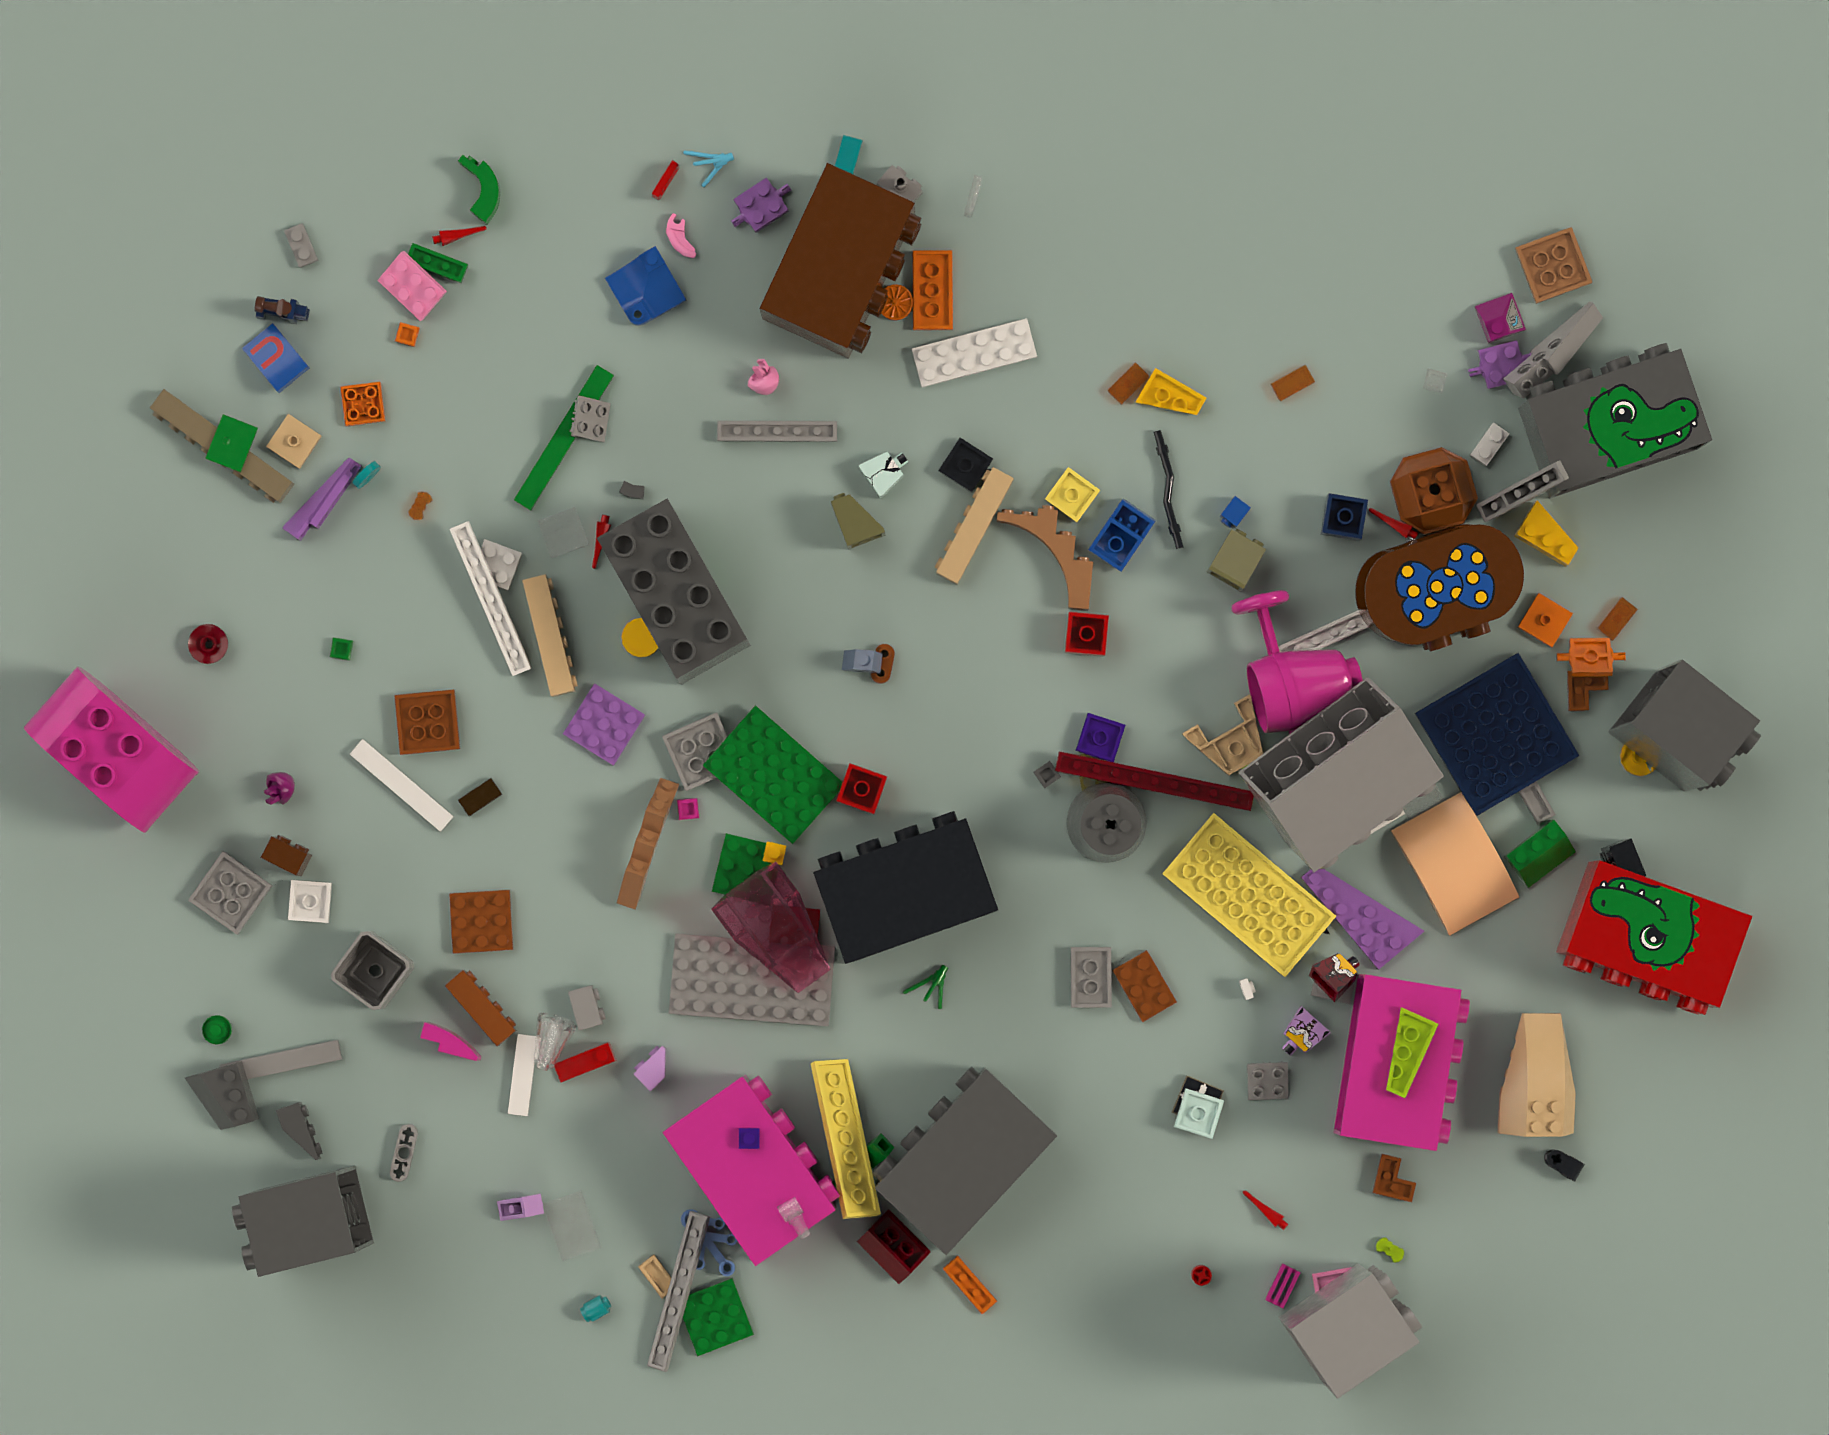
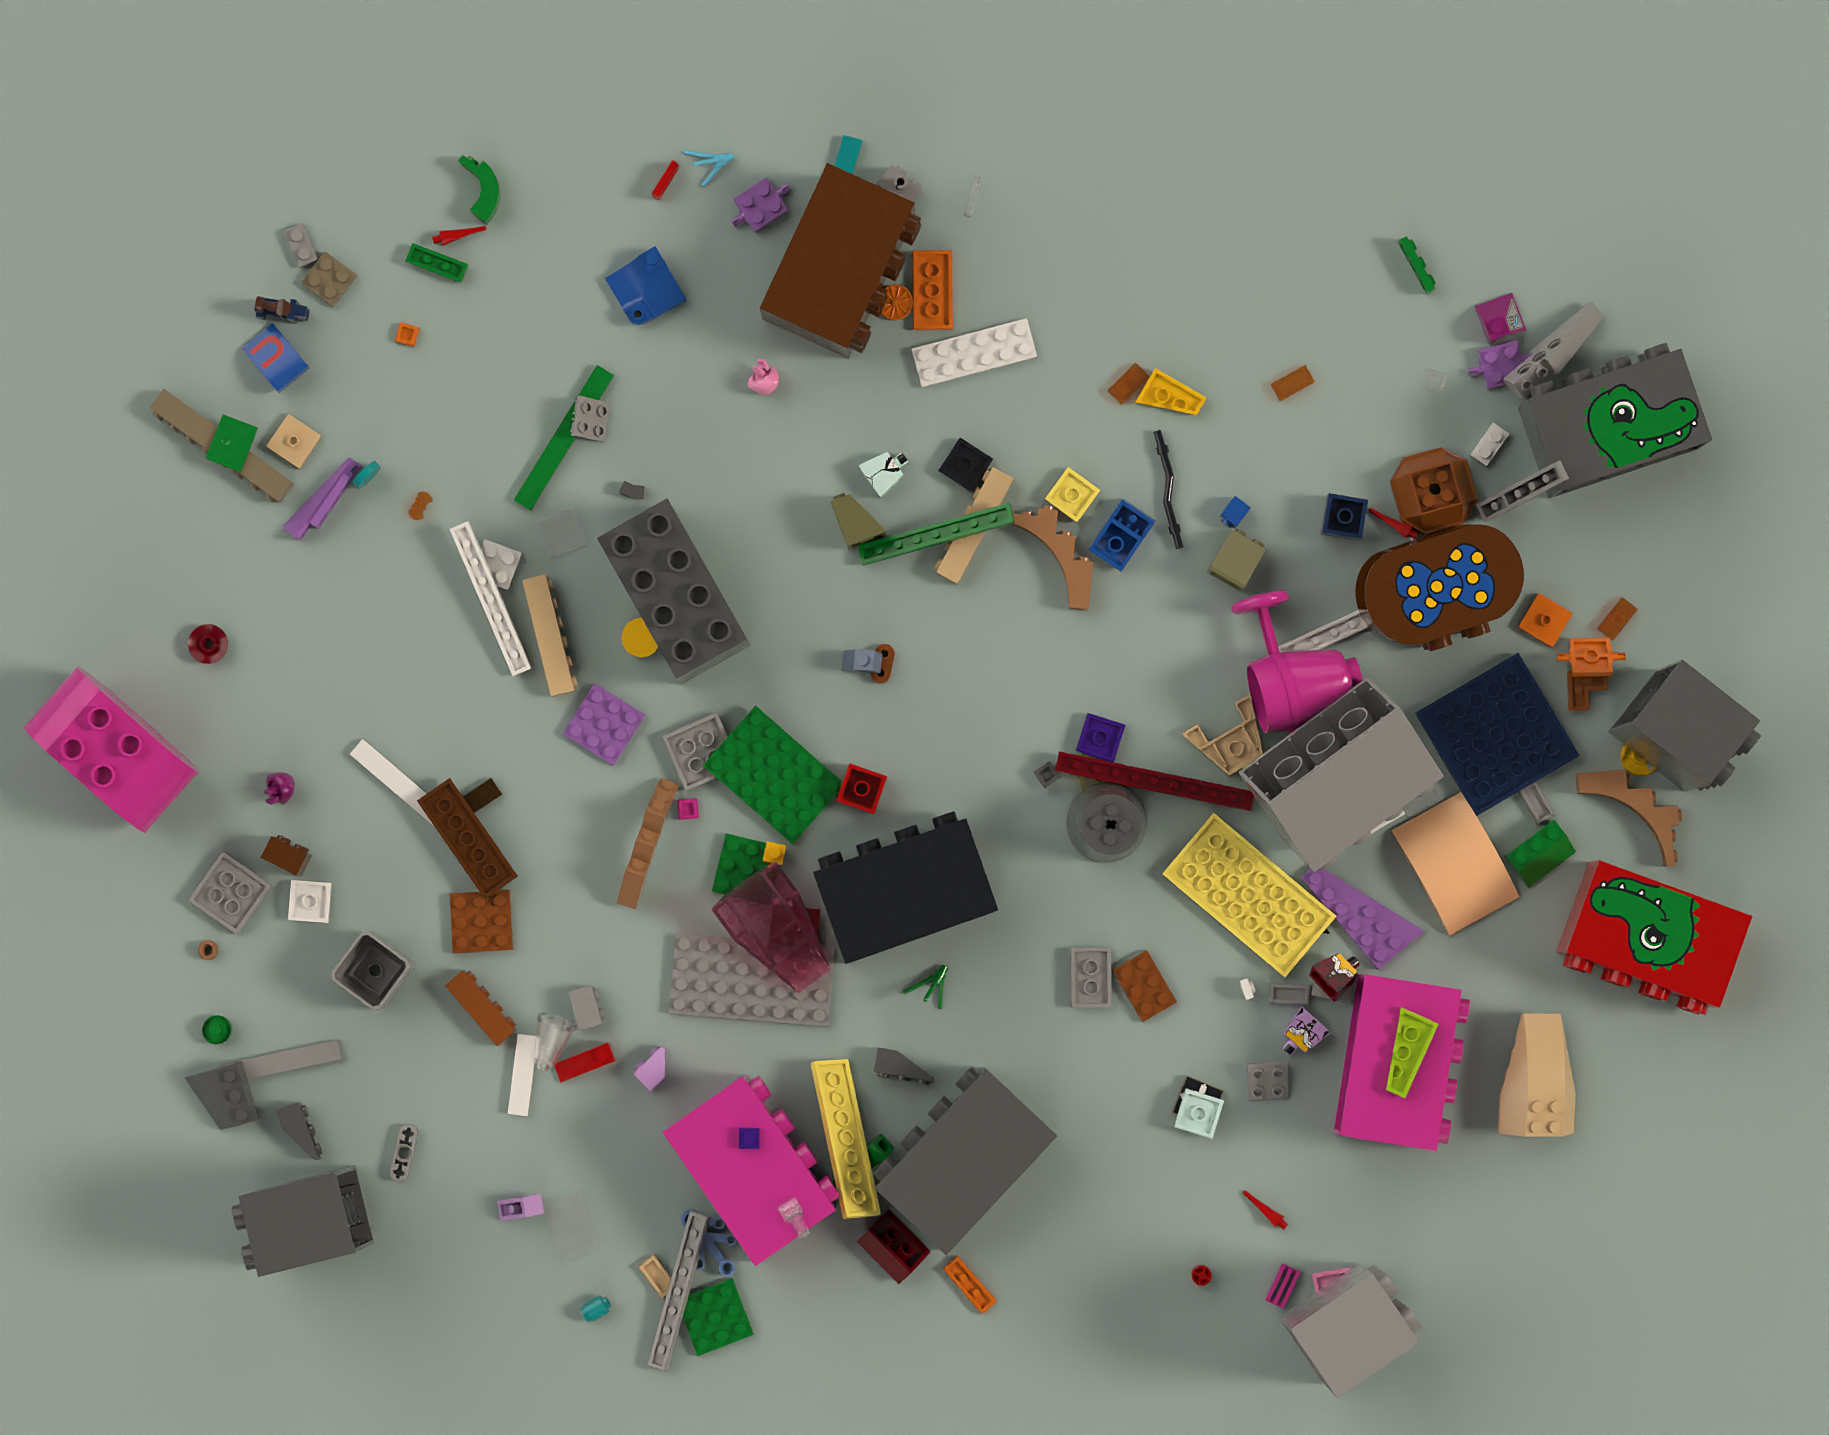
green tile [330,637,353,661] -> none
orange tile [341,382,386,427] -> none
bright pink plate [377,251,447,321] -> none
dark orange plate [394,689,460,755] -> none
dark pink slope [420,1022,481,1061] -> none
red piece [592,514,612,569] -> none
bright pink piece [666,213,696,258] -> none
light grey plate [717,421,837,442] -> none
red brick [1065,612,1109,657] -> none
dark orange plate [1372,1153,1416,1202] -> none
lime piece [1376,1237,1404,1263] -> none
yellow wedge [1514,500,1578,567] -> none
medium nougat plate [1515,227,1593,304] -> none
black piece [1544,1149,1585,1182] -> none
black slope [1600,838,1647,877] -> none
none -> medium nougat plate [198,940,218,960]
none -> dark tan plate [301,251,357,307]
none -> reddish brown plate [417,778,519,899]
none -> green plate [858,503,1015,566]
none -> dark grey slope [874,1047,934,1085]
none -> light grey tile [1269,983,1310,1005]
none -> green plate [1398,236,1436,295]
none -> medium nougat arch [1575,769,1682,867]

